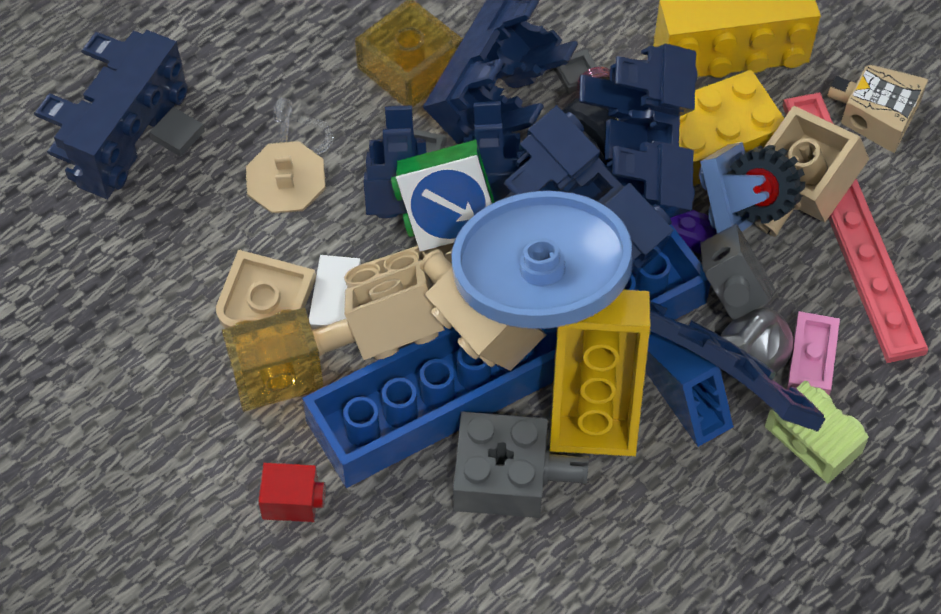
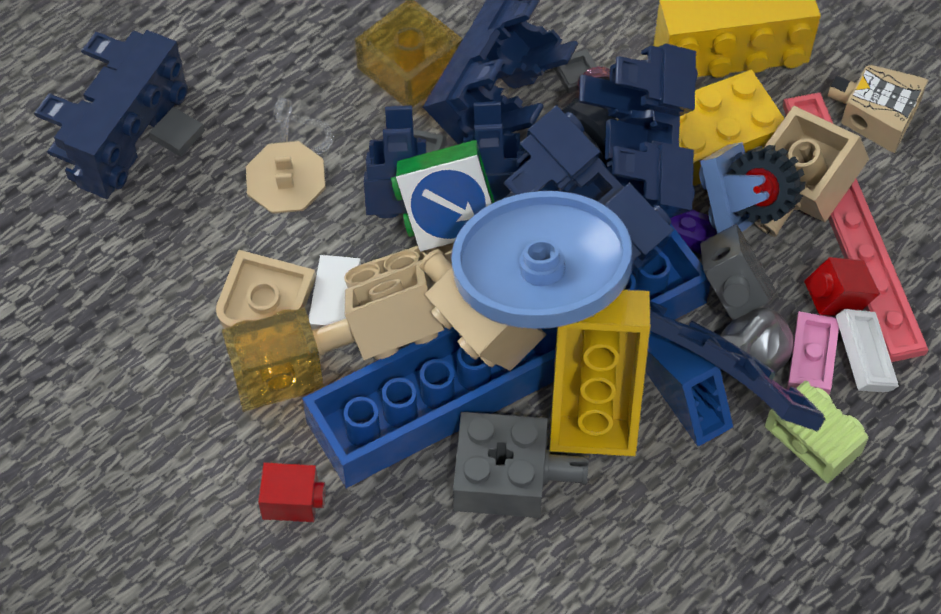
none -> red brick [804,257,880,316]
none -> white tile [836,309,899,392]

